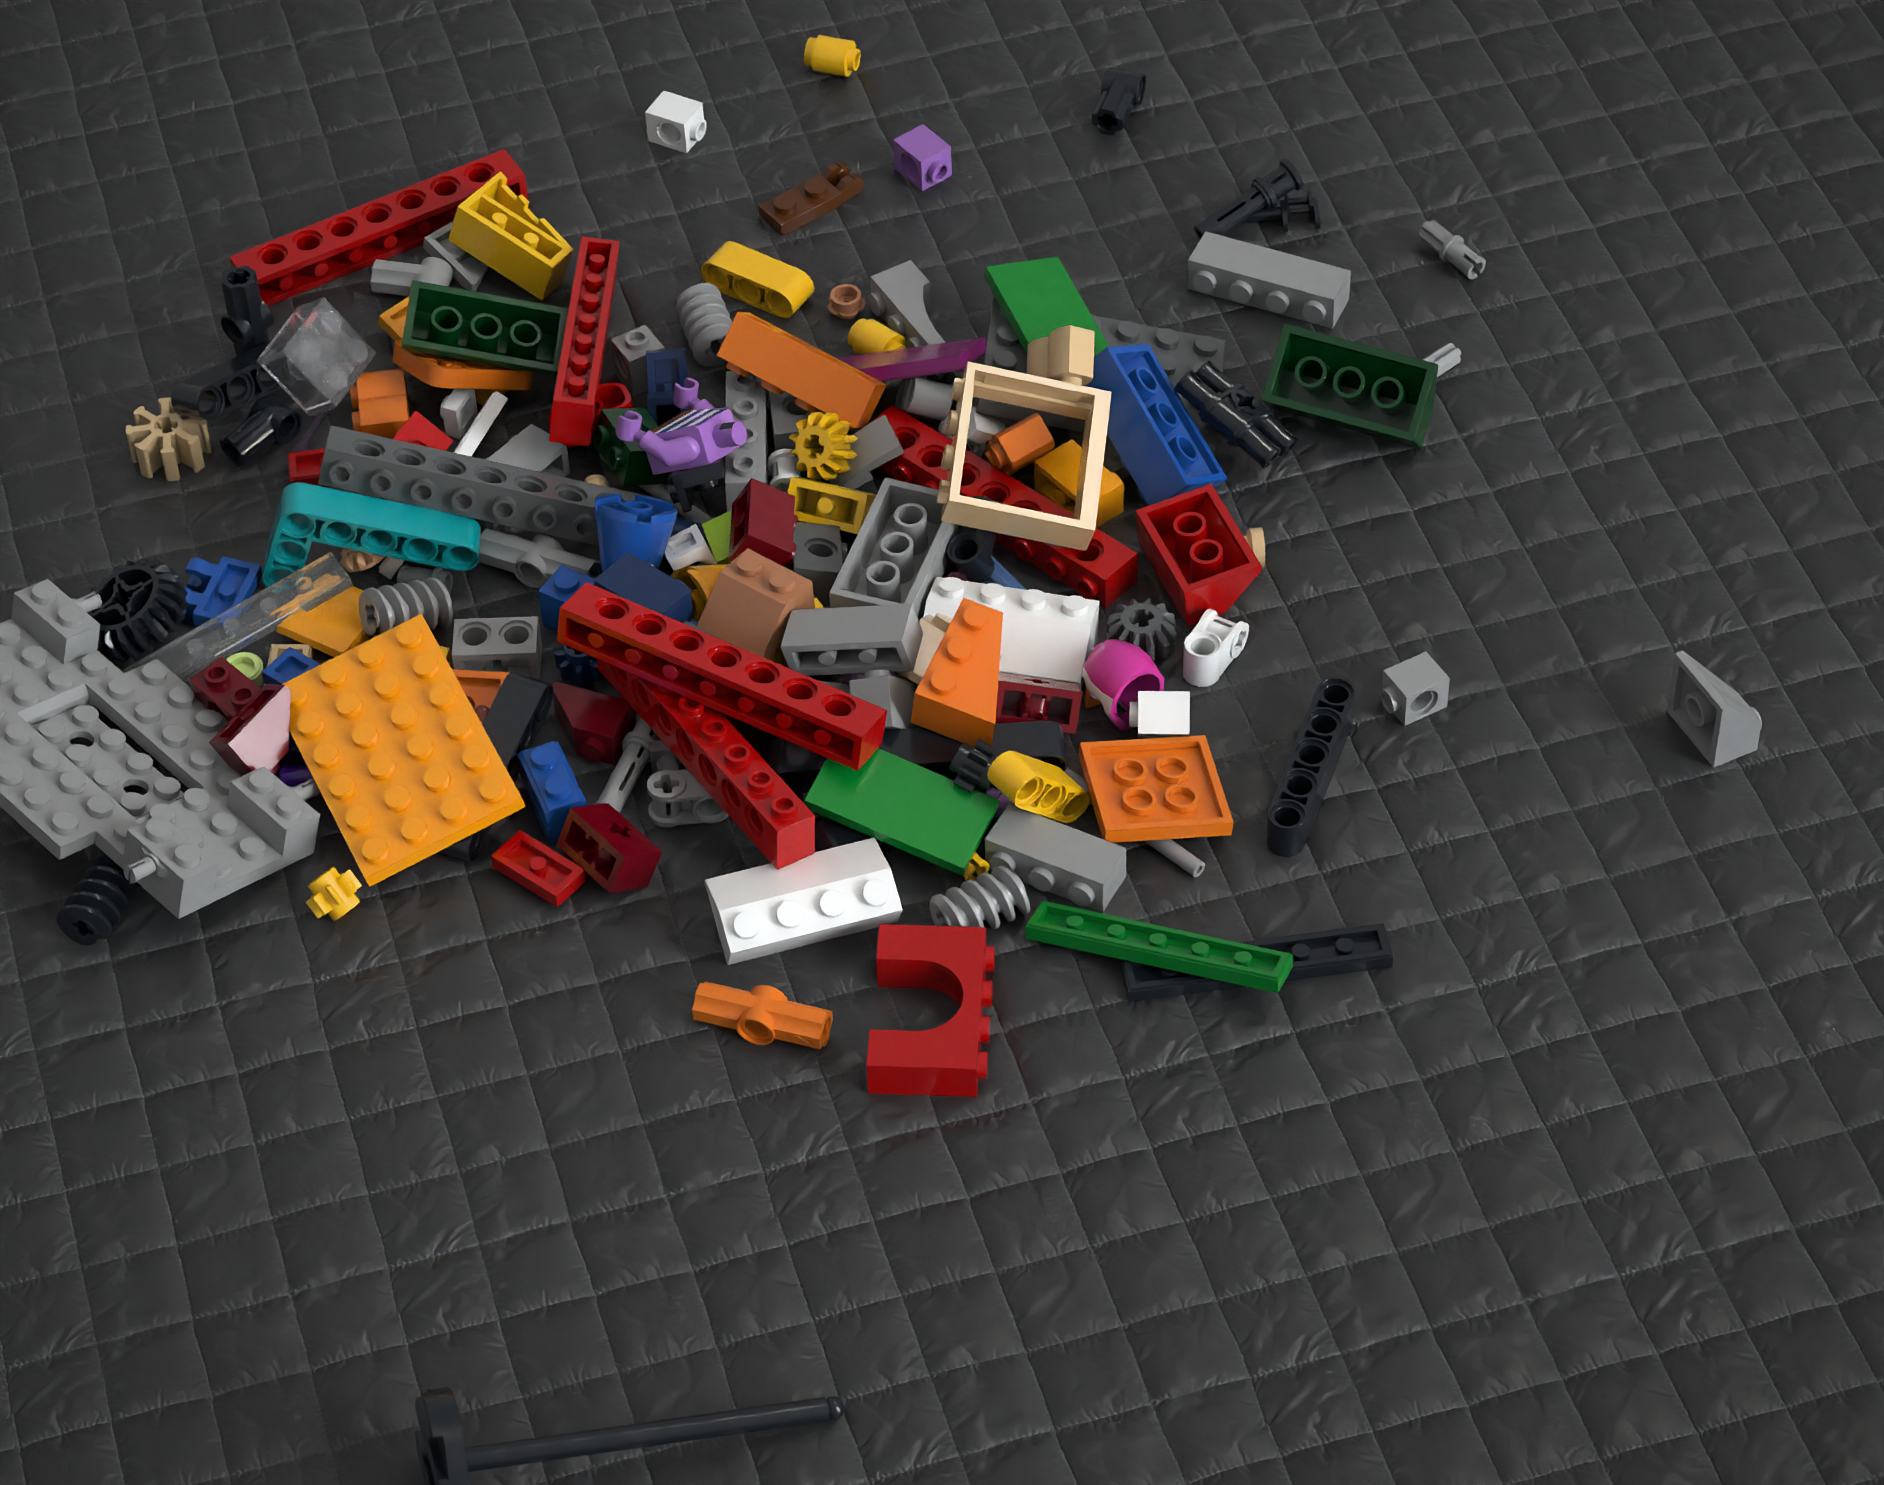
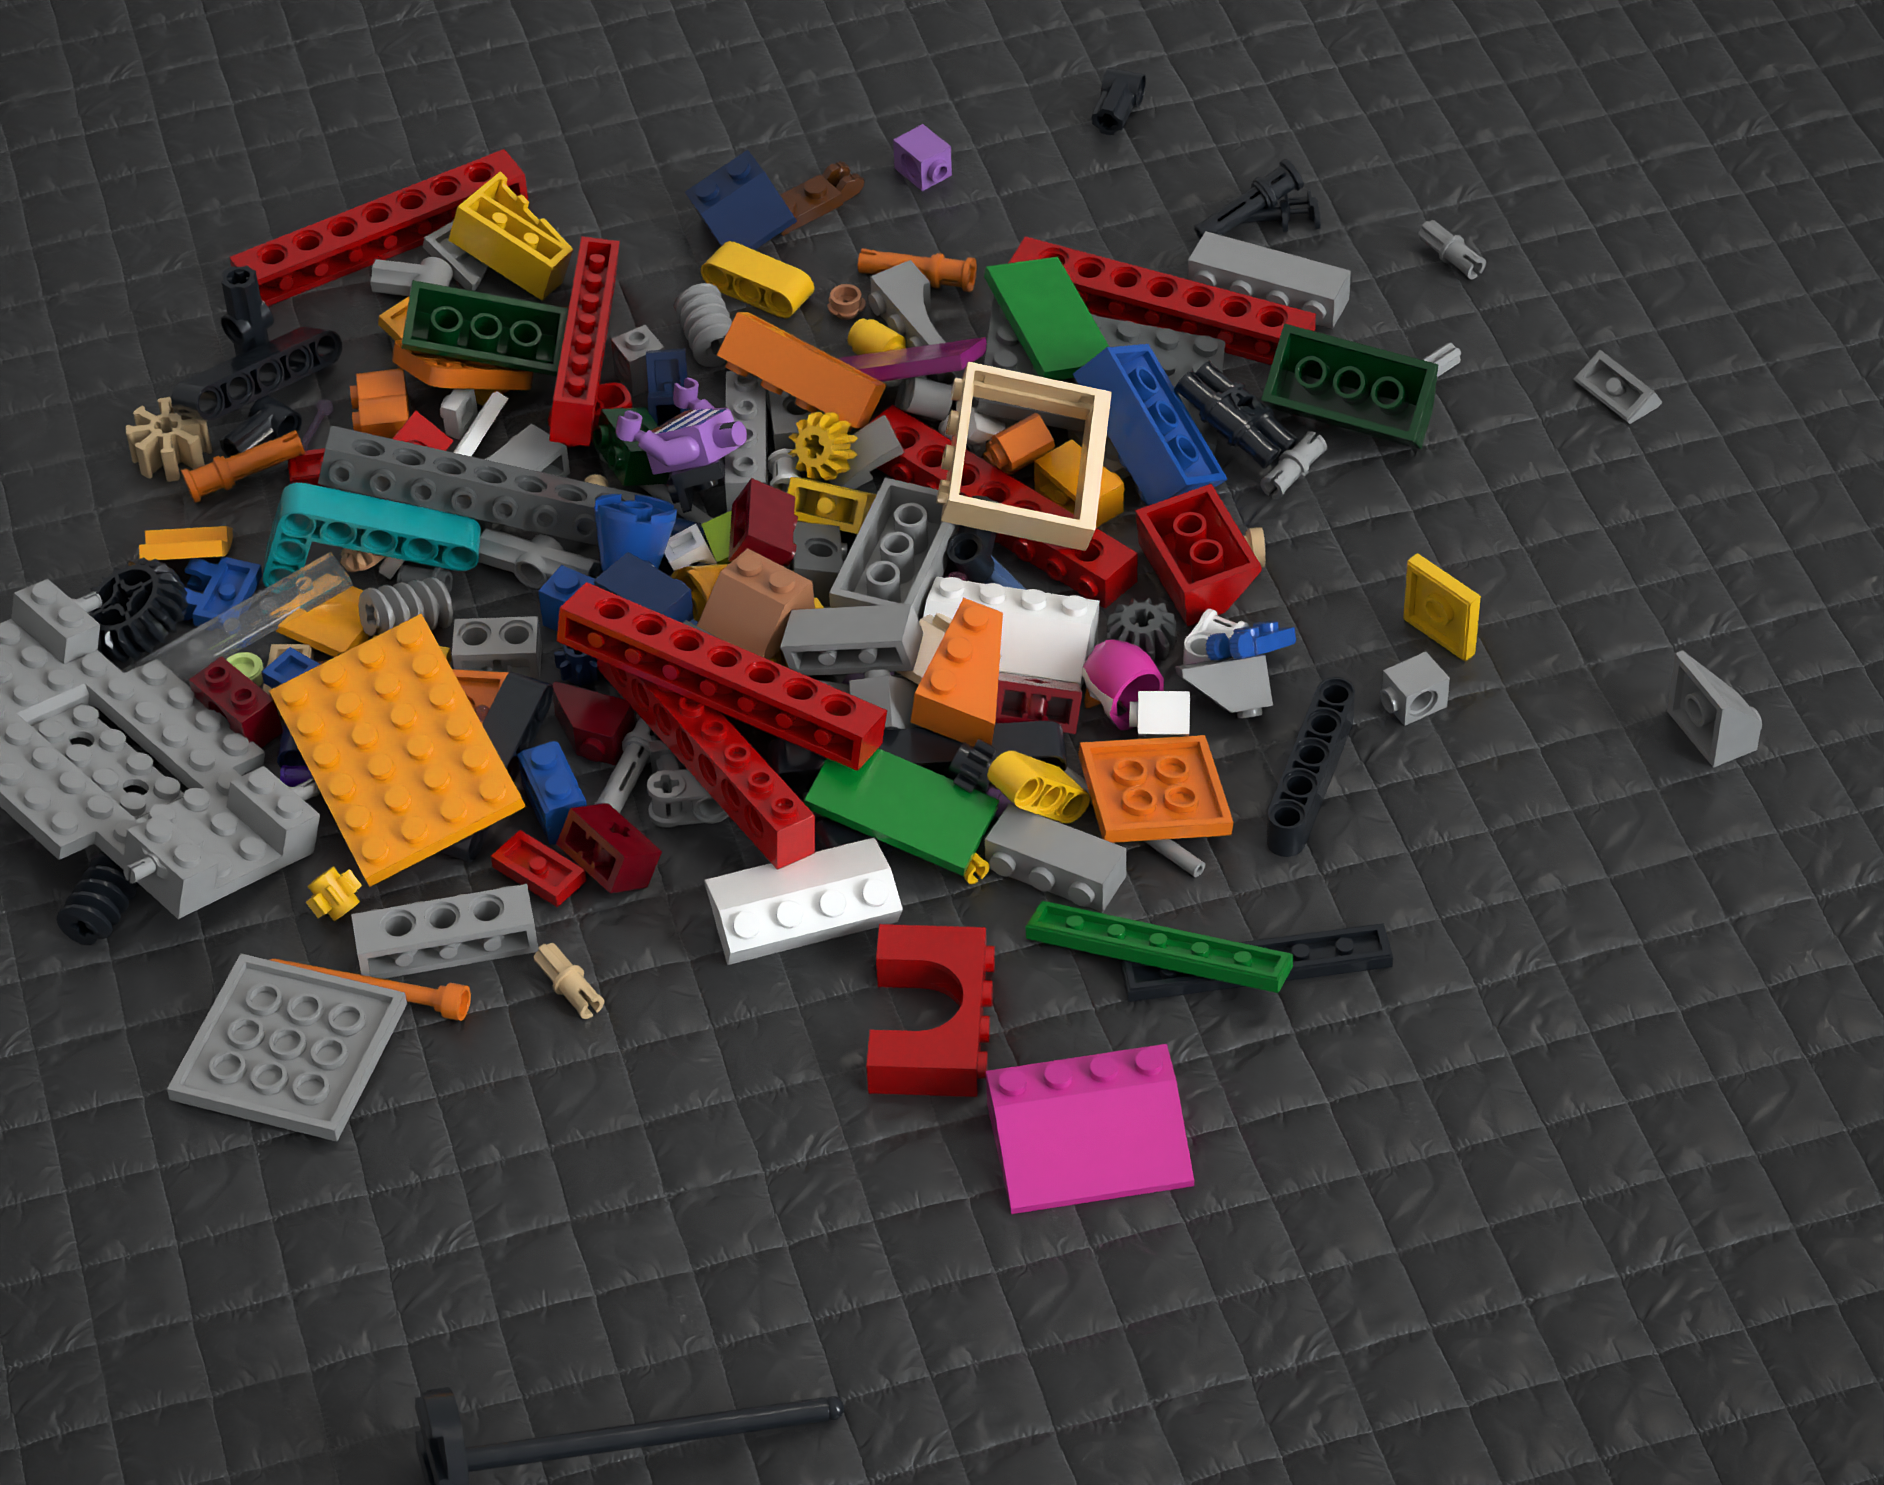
slope [209,684,291,776] -> none
clear brick [256,297,377,416] -> none
white brick [645,91,707,153] -> none
orange piece [692,981,833,1049] -> none
yellow brick [804,35,861,77] -> none
light grey piece [929,866,1031,929] -> none
tan brick [1026,325,1095,386] -> none
none -> light orange slope [139,526,233,561]
none -> light grey plate [167,953,407,1142]
none -> orange pin [181,430,306,503]
none -> orange piece [270,959,471,1021]
none -> light grey brick [351,884,538,979]
none -> tan axle [534,943,604,1019]
none -> dark blue slope [685,150,797,250]
none -> orange pin [858,248,977,292]
none -> dark pink slope [986,1044,1194,1214]
none -> red brick [1009,236,1316,365]
none -> light grey slope [1175,654,1273,718]
none -> blue hinge [1205,621,1296,660]
none -> light grey pin [1260,431,1327,499]
none -> yellow tile [1403,553,1481,662]
none -> light grey slope [1573,350,1662,424]

